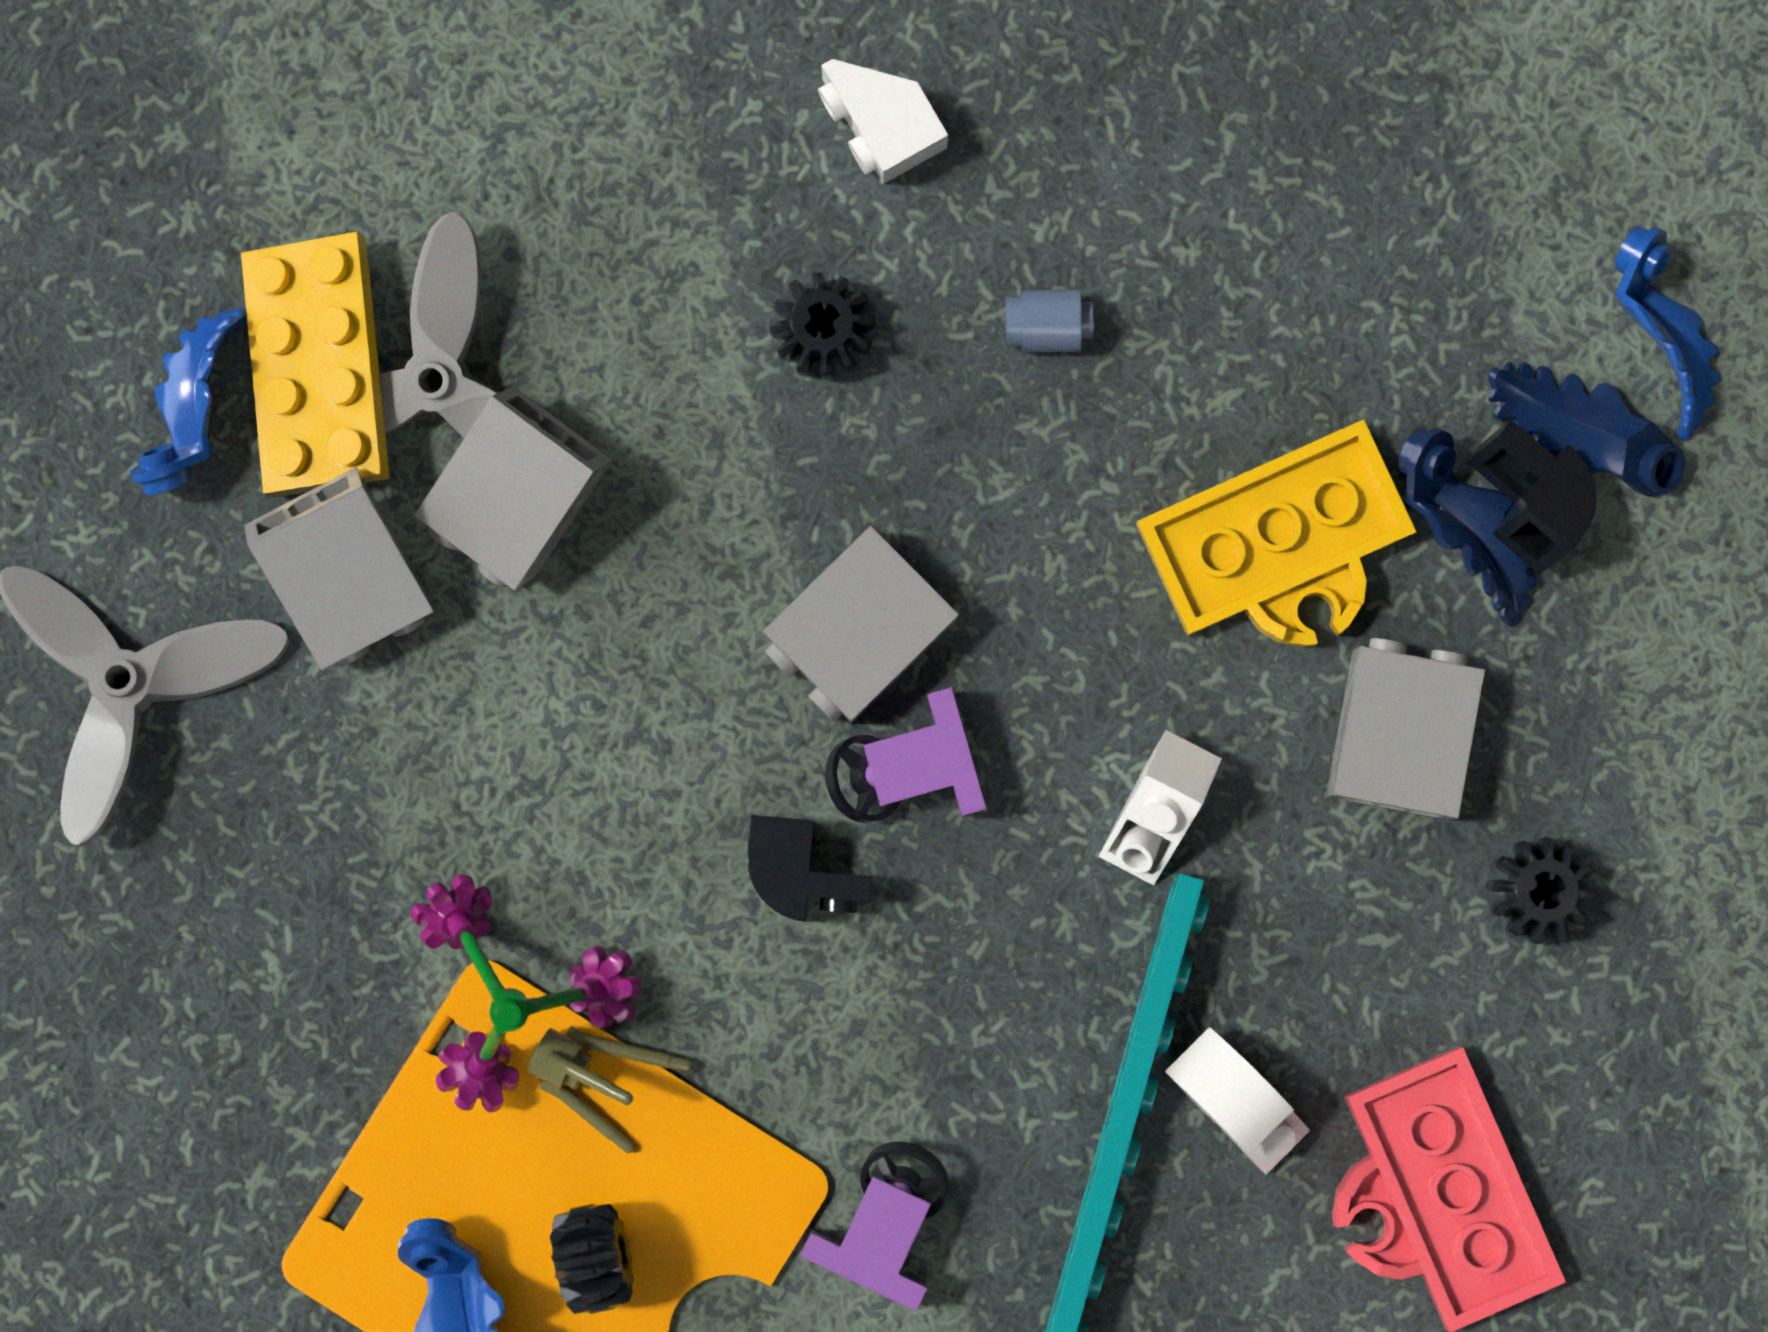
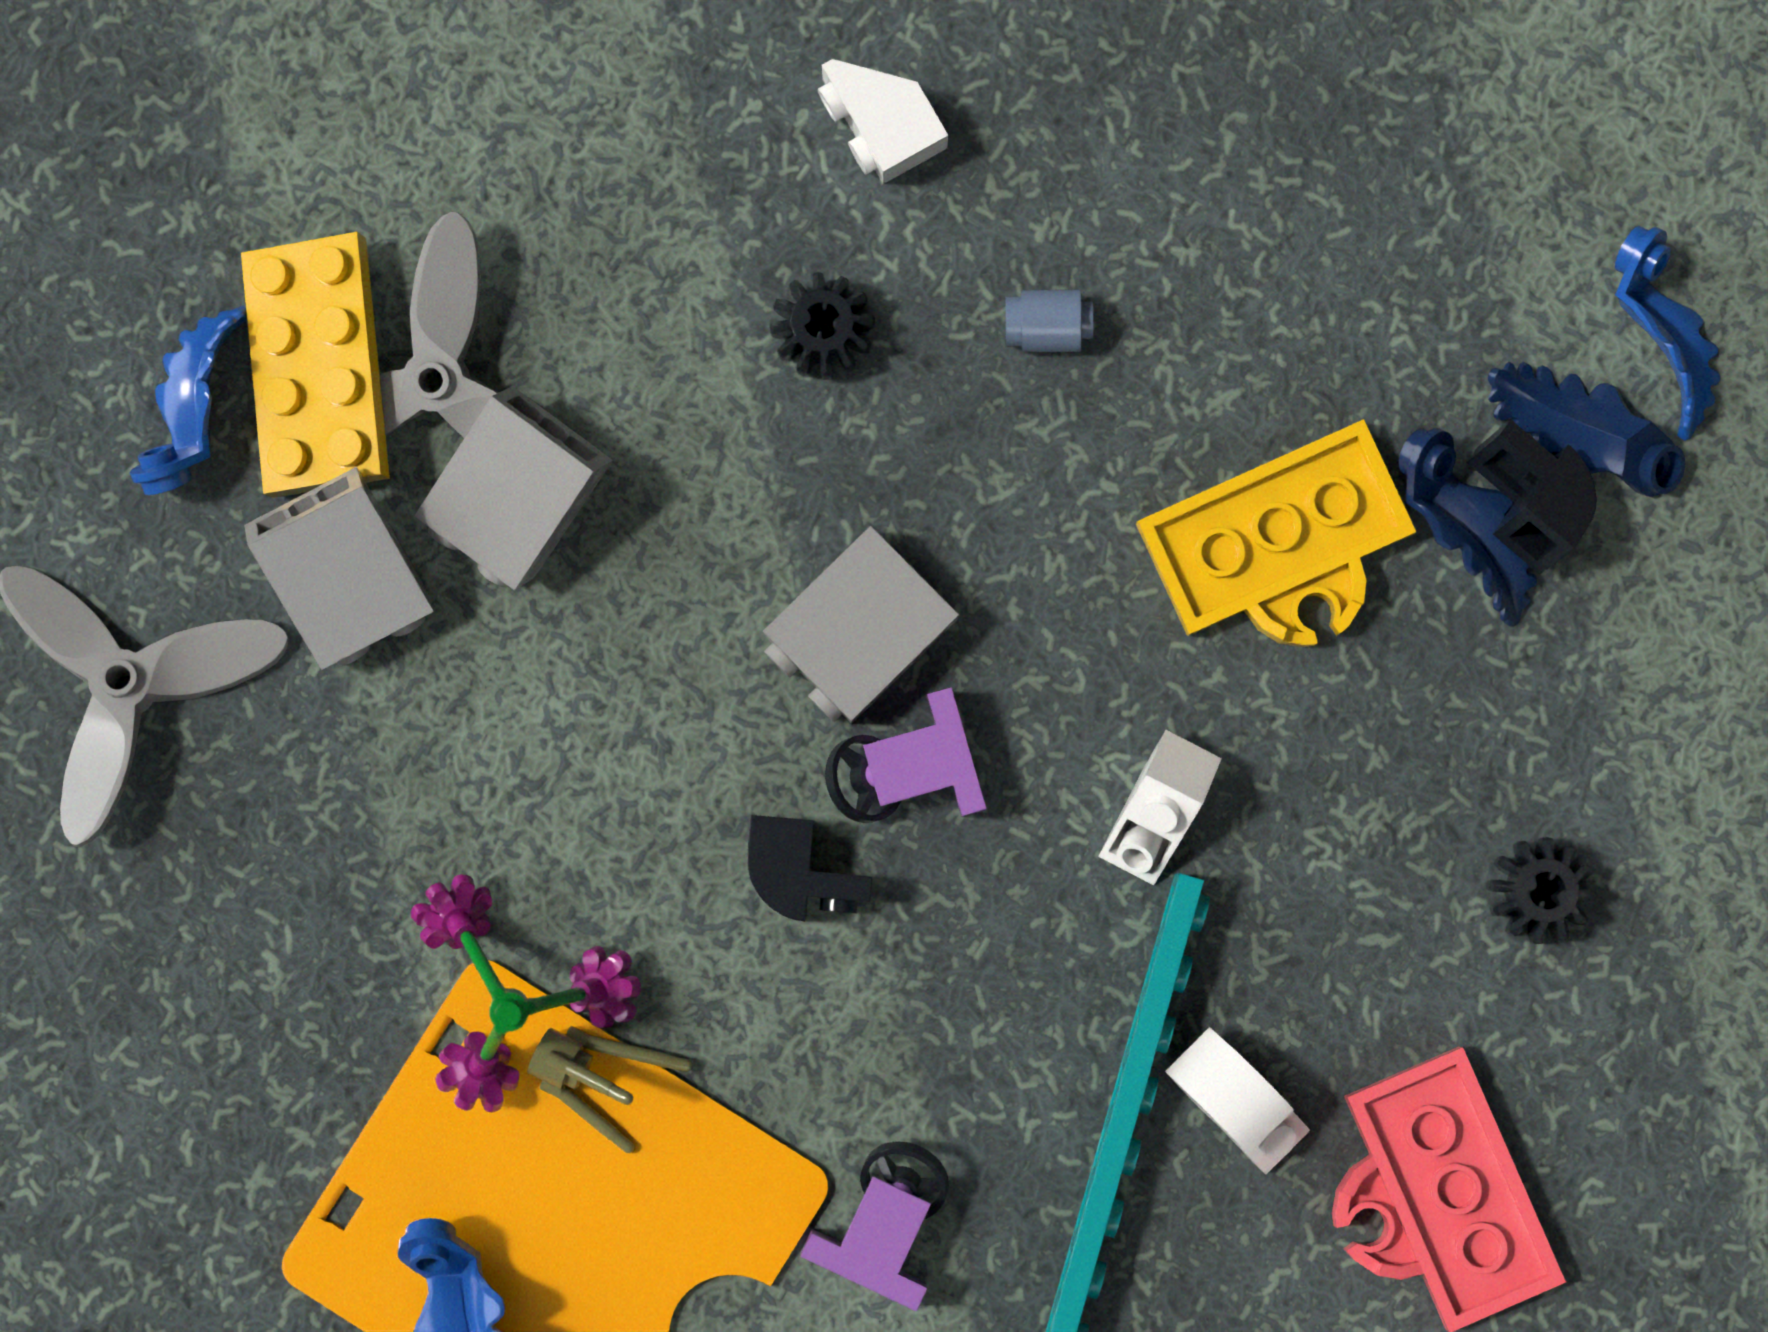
black gear [550,1203,634,1314] -> none
light grey brick [1326,638,1485,820] -> none

